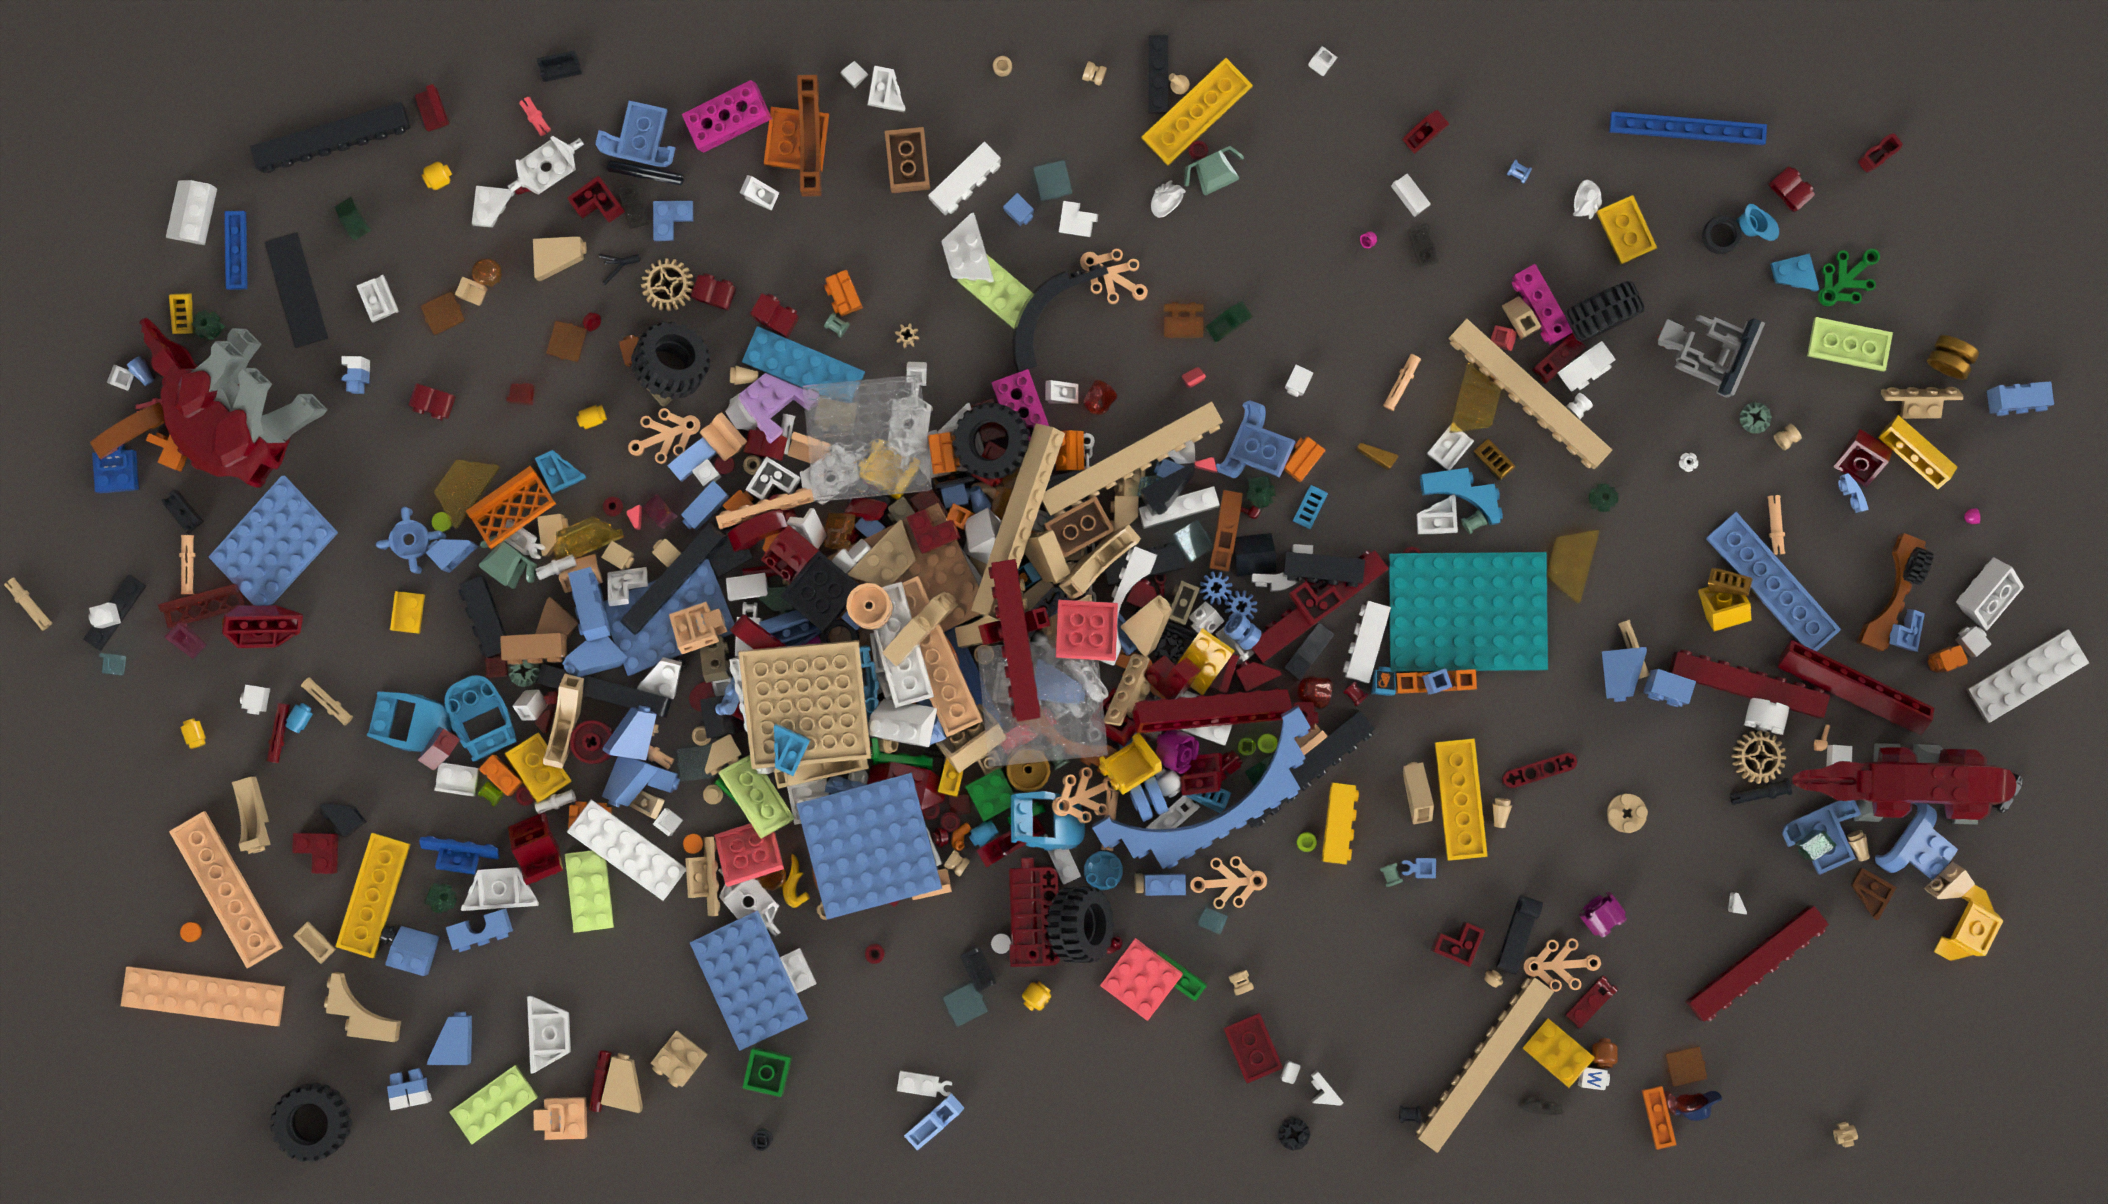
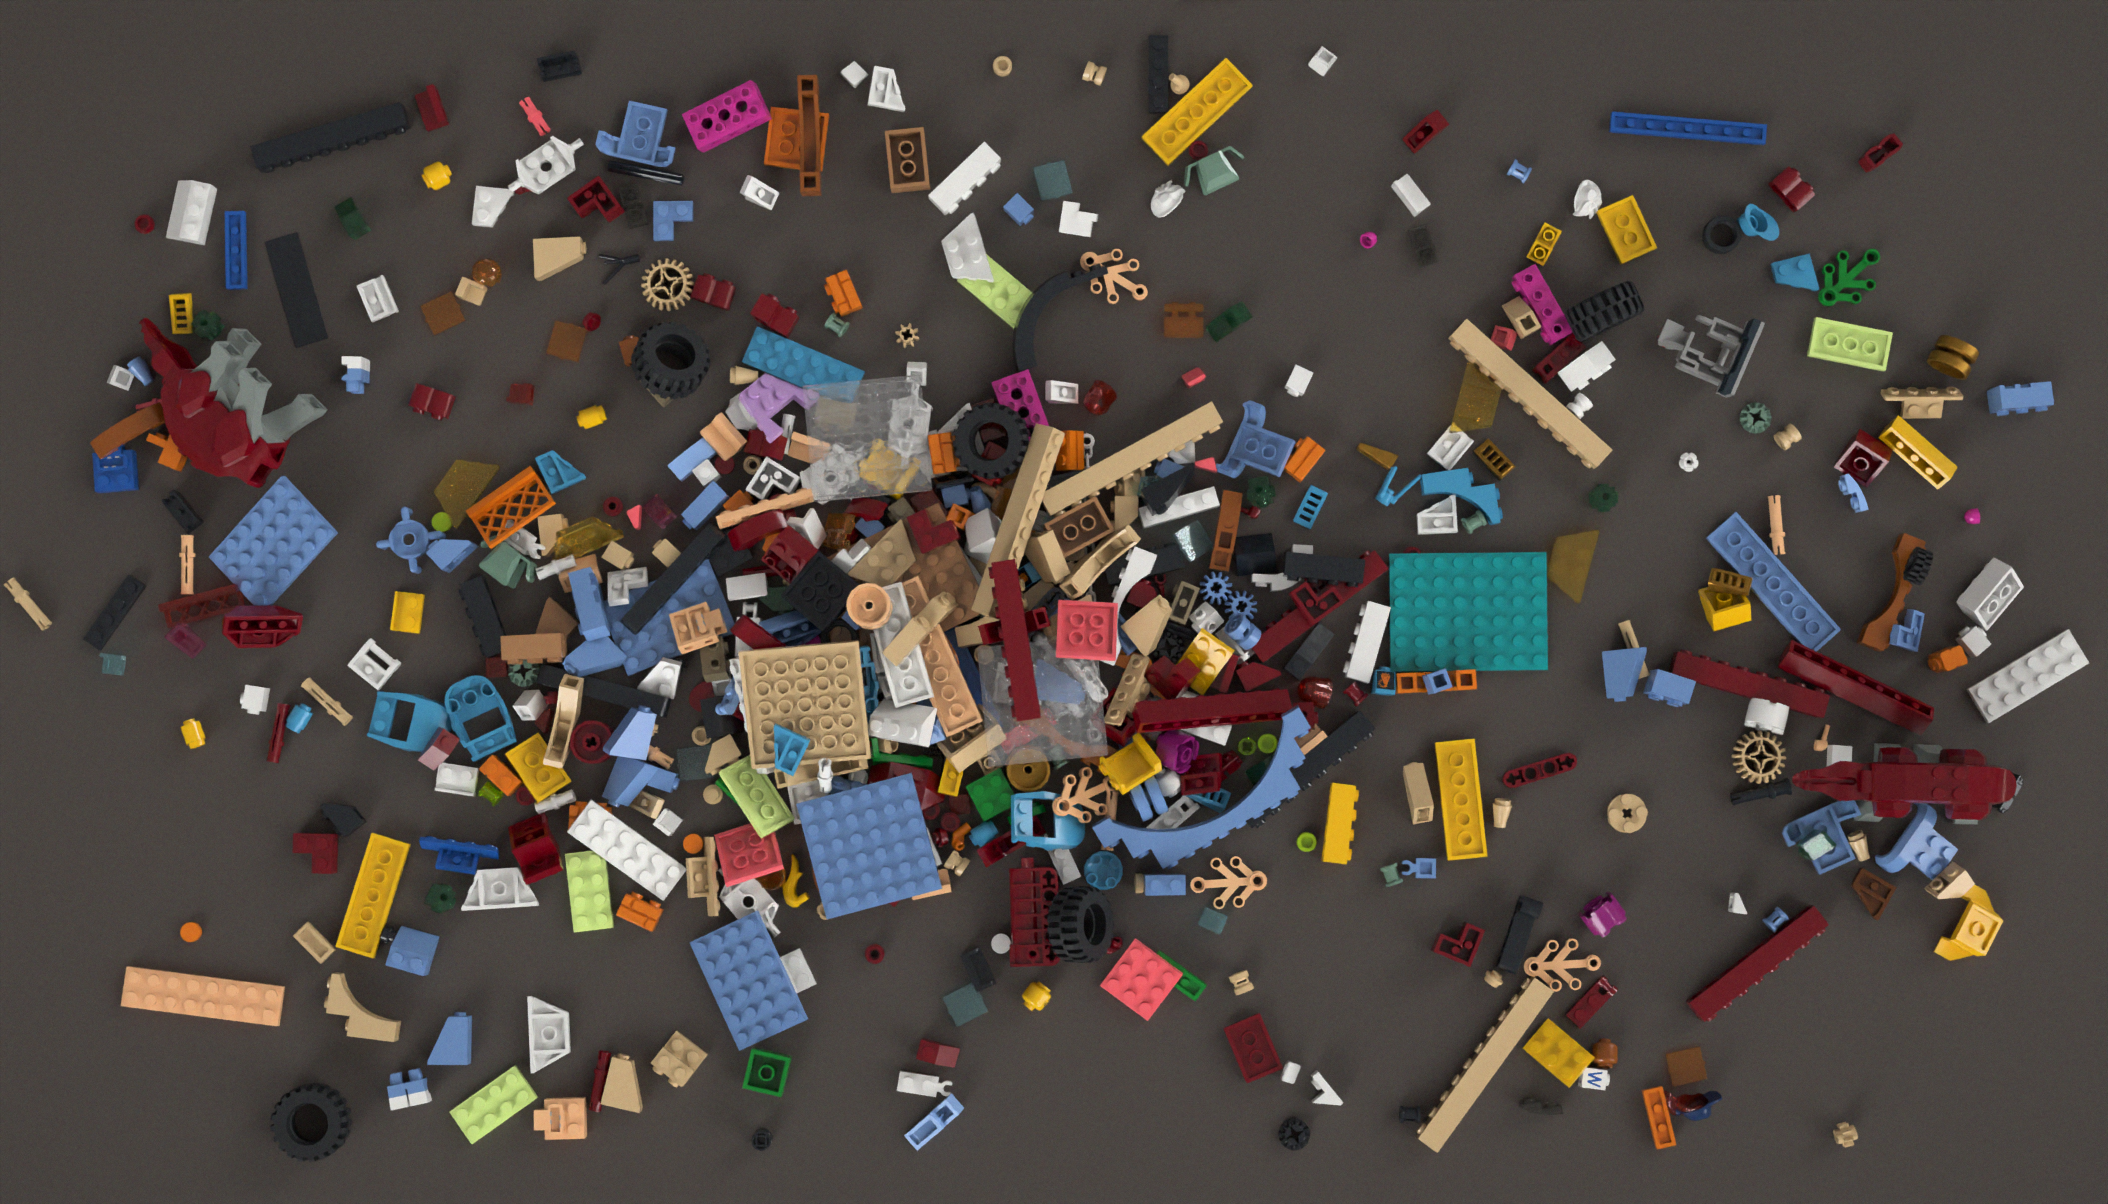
white brick [89,603,121,628] -> none
light nougat plate [169,811,283,968] -> none
tan arch [232,777,271,854] -> none
medium blue arch [446,909,513,952] -> none
light nougat plant [628,408,700,464] -> none
light nougat pin [1383,354,1421,411] -> none
none -> dark red plate [135,214,155,234]
none -> white plate [347,638,401,690]
none -> orange brick [616,891,664,932]
none -> white pin [817,758,833,793]
none -> dark red slope [916,1038,960,1068]
none -> dark azure plant [1375,466,1422,506]
none -> yellow slope [1526,222,1562,266]
none -> medium blue bush [1762,906,1789,933]

